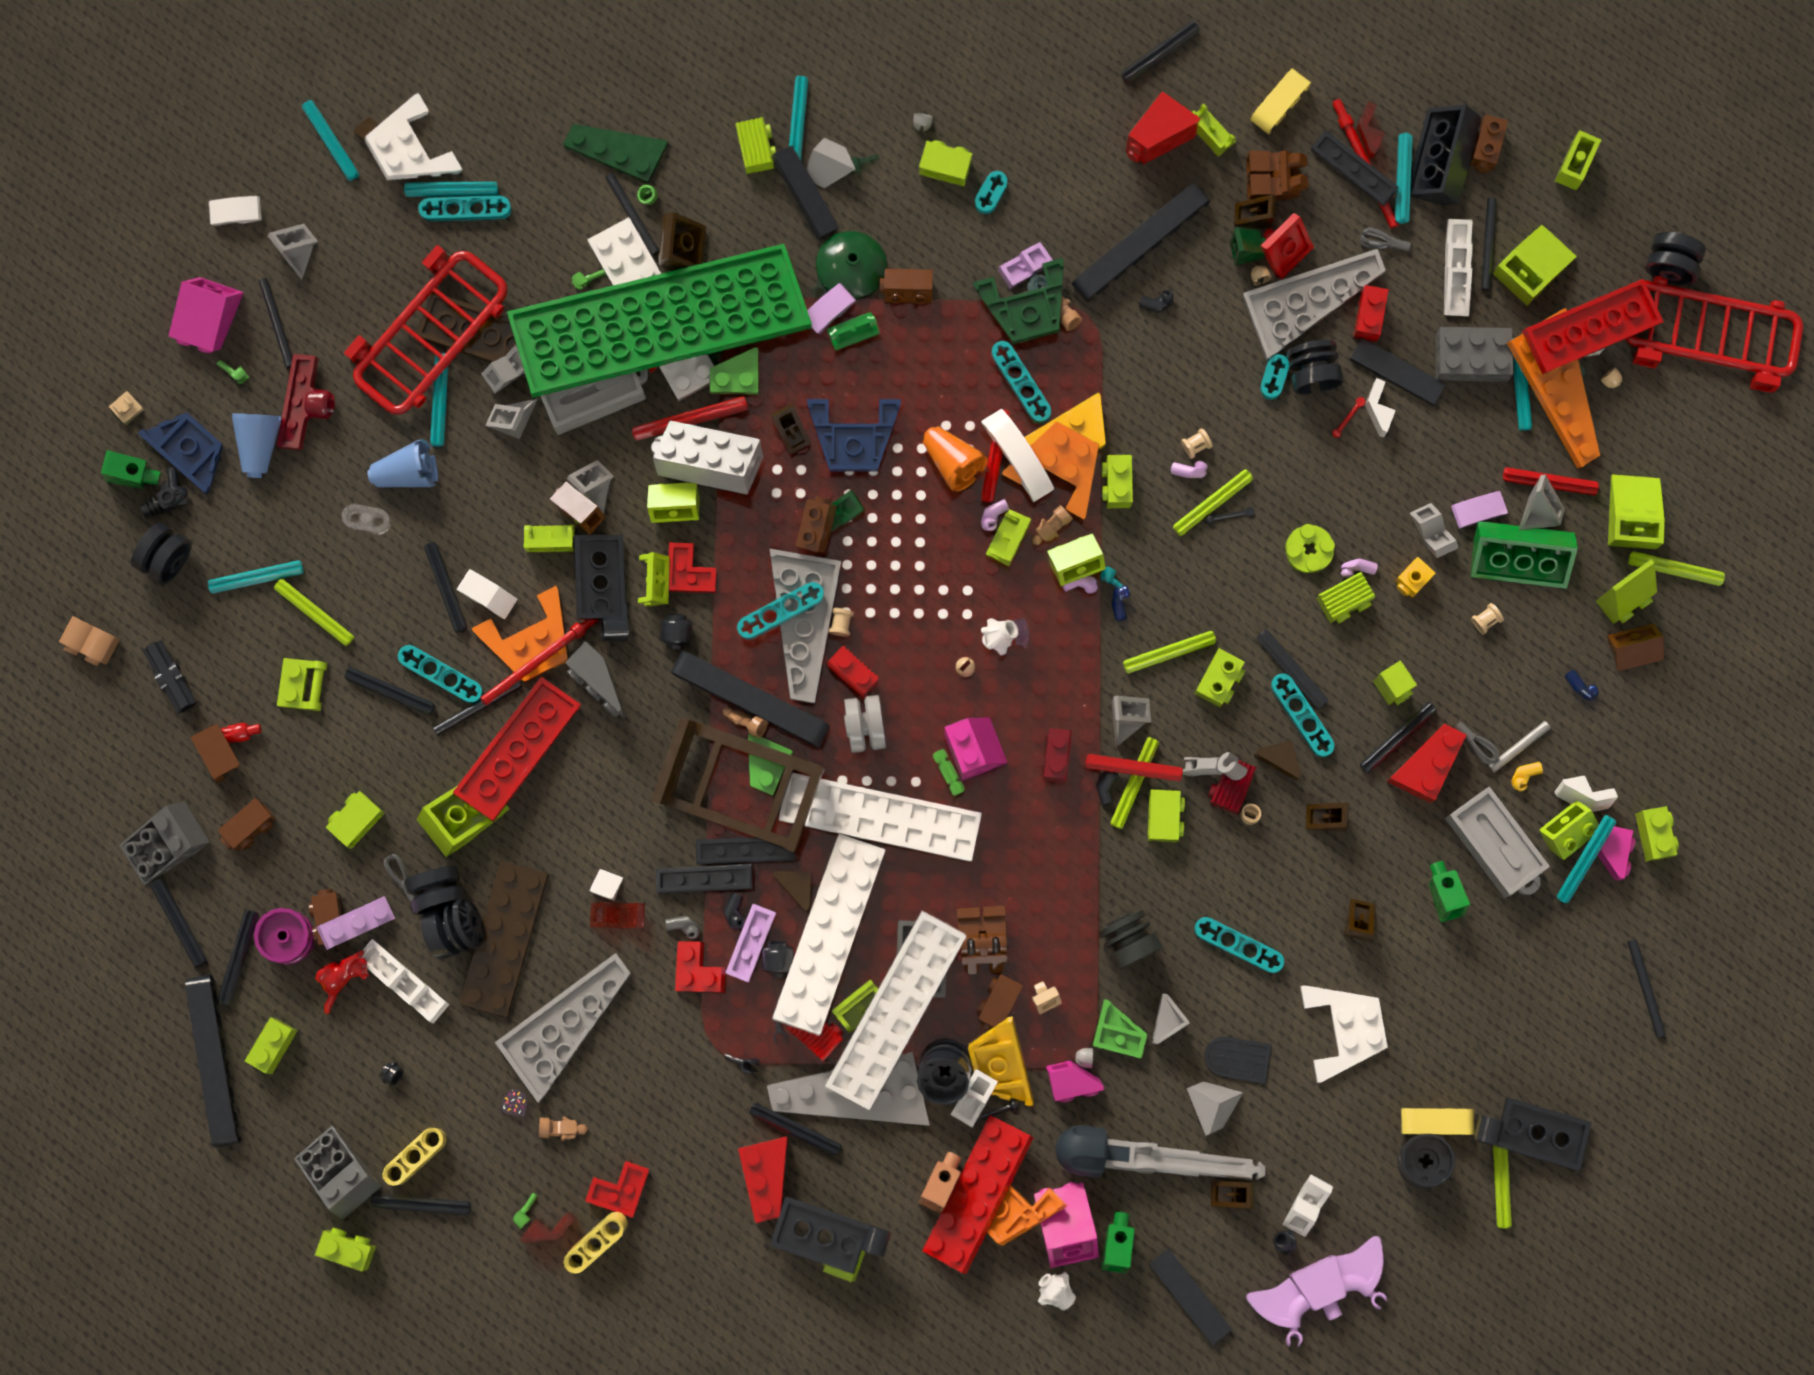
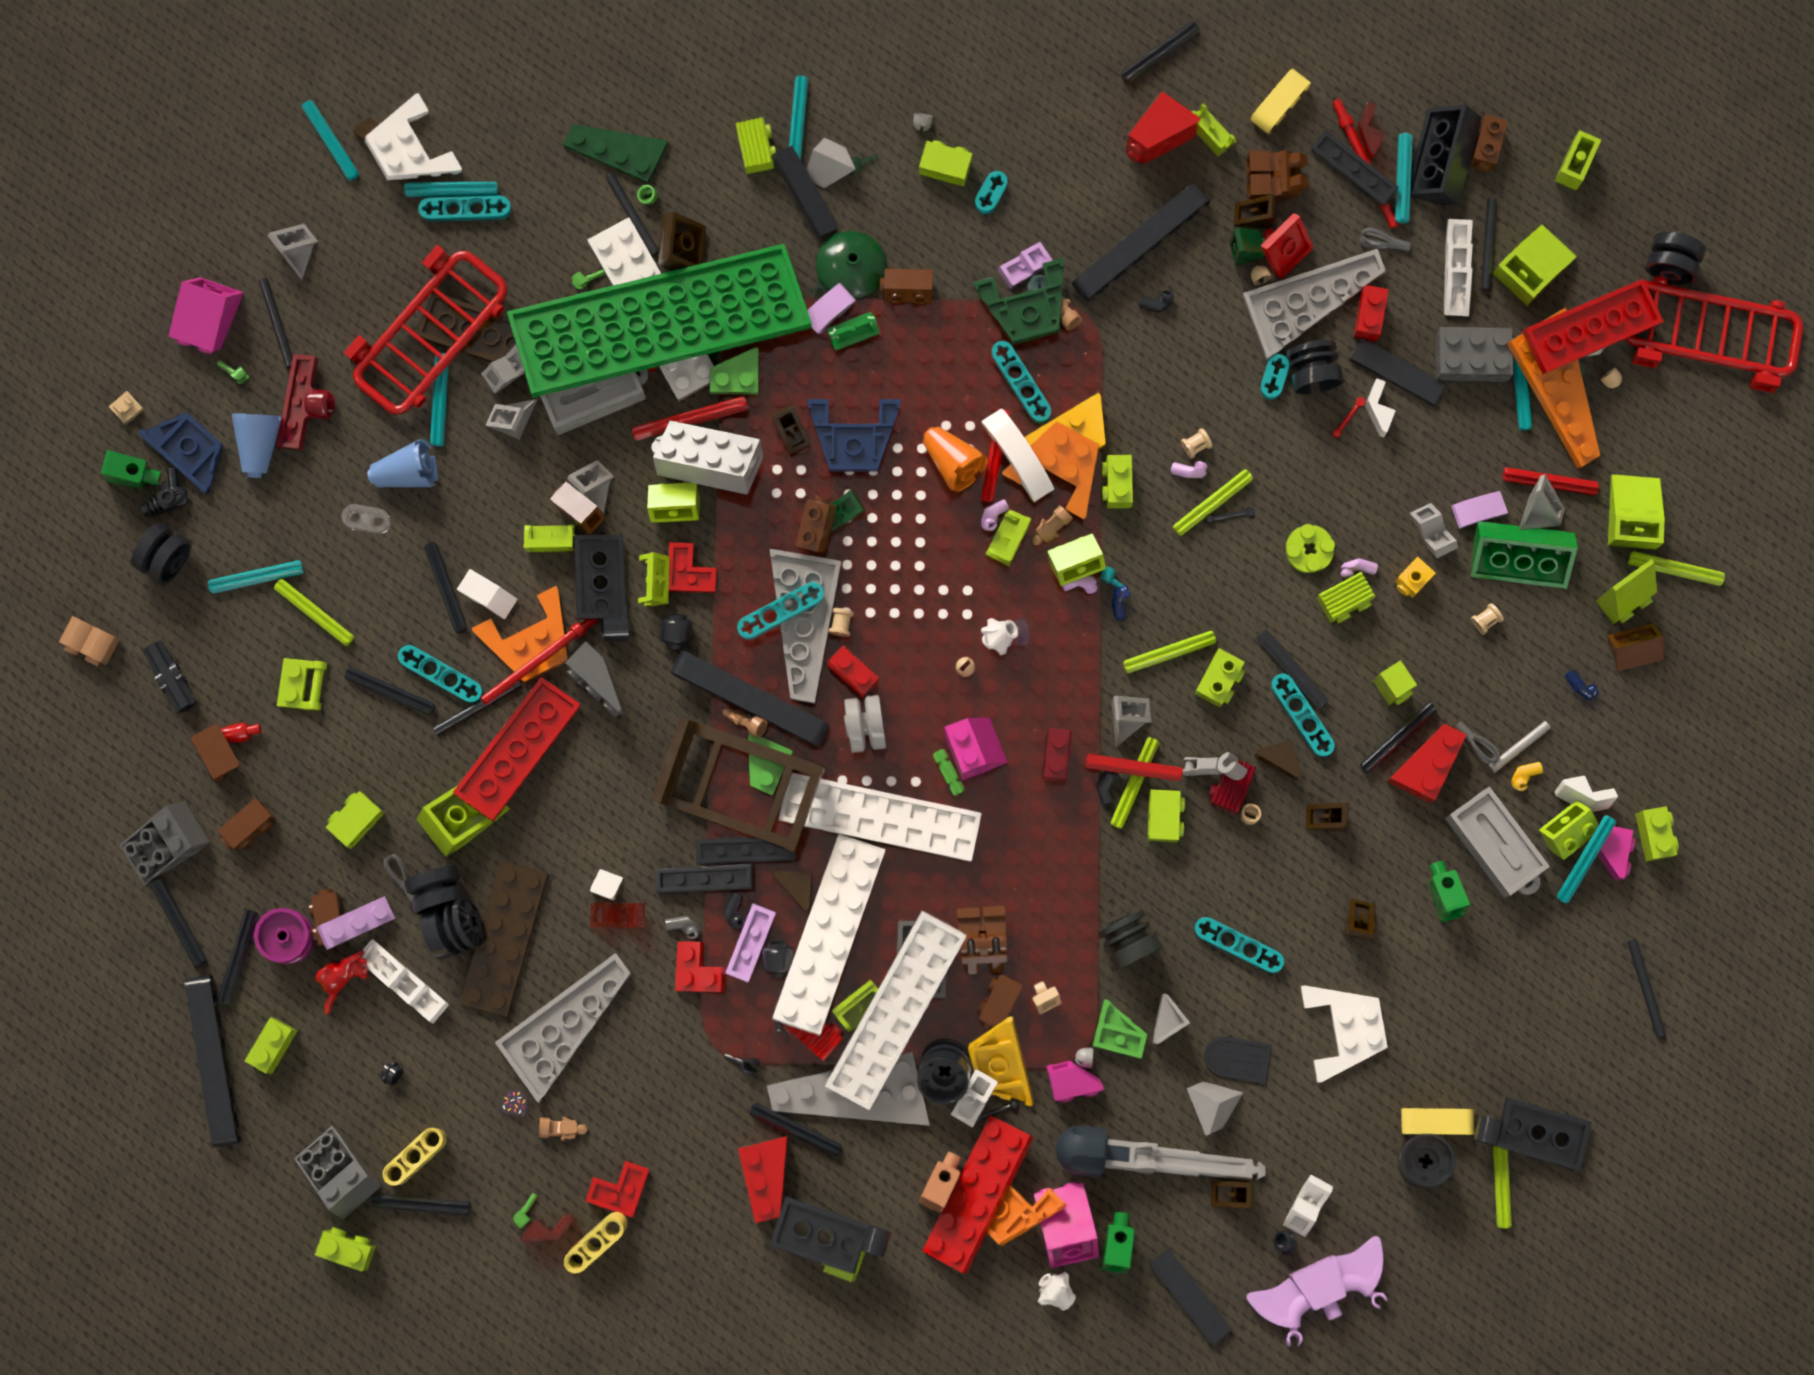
white slope [209,196,261,226] -> none

